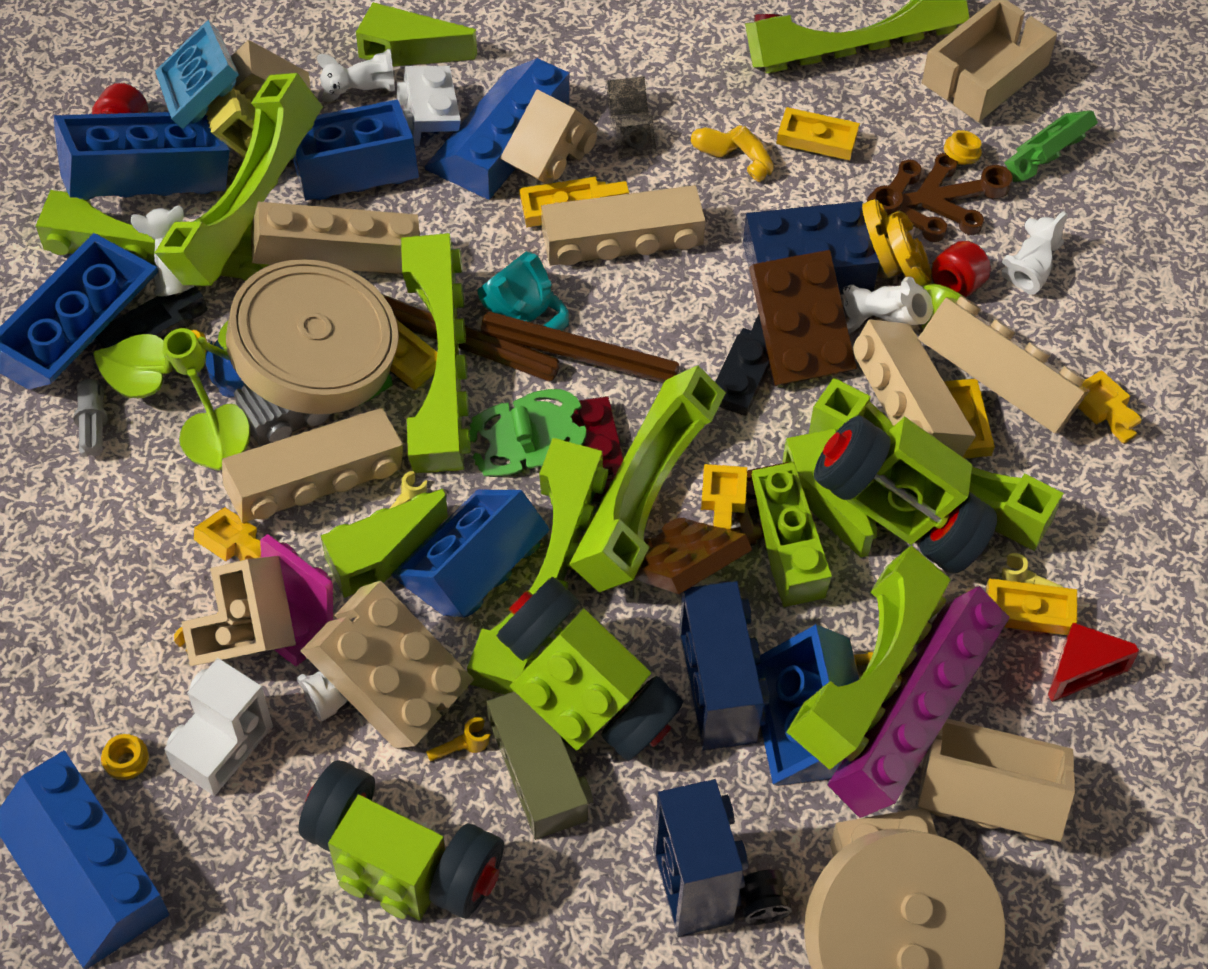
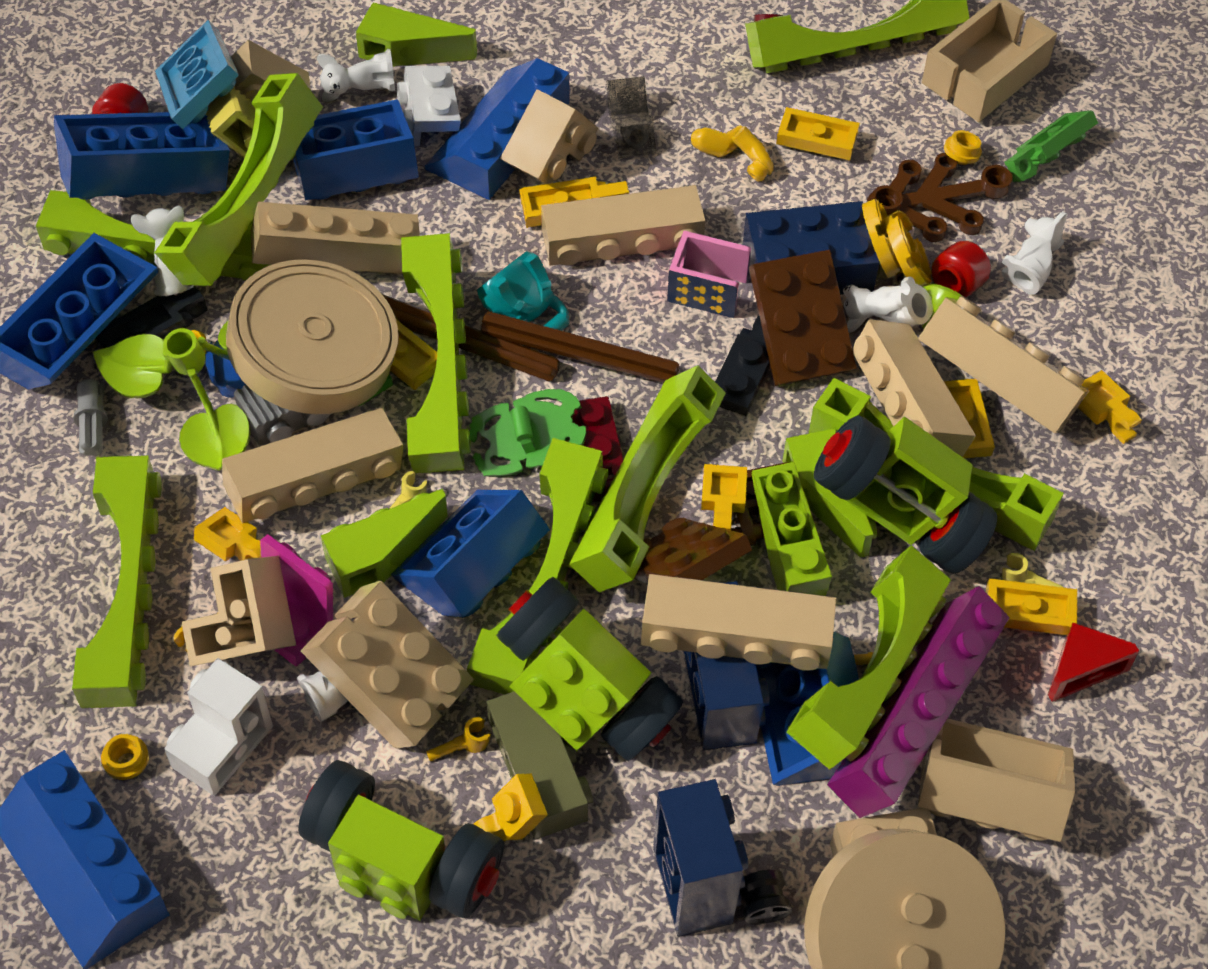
none -> lime arch [72,455,162,708]
none -> yellow plate [474,773,548,842]
none -> tan brick [641,574,836,671]
none -> piece [667,230,751,318]

